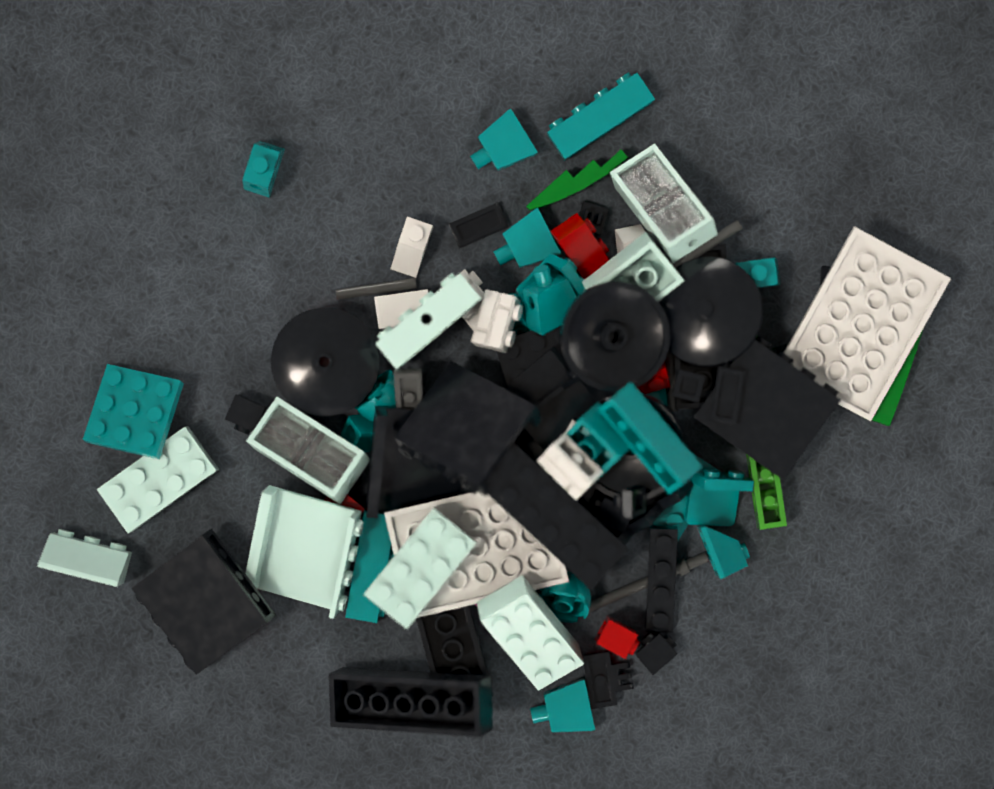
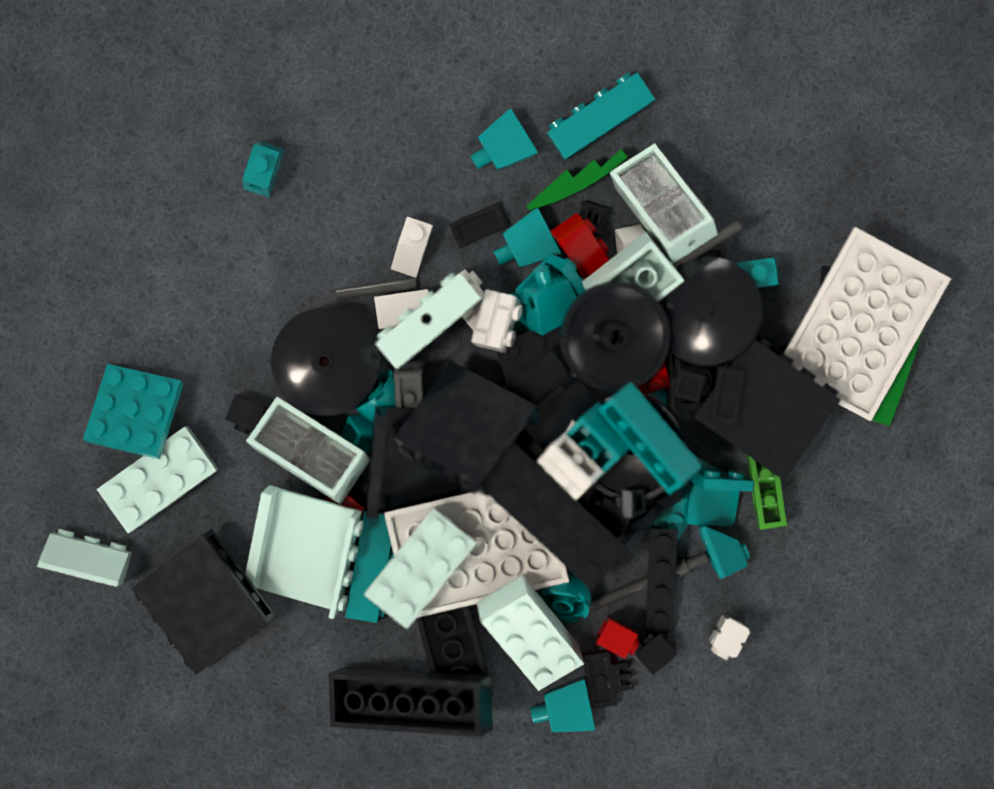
none -> white brick [708,614,750,660]

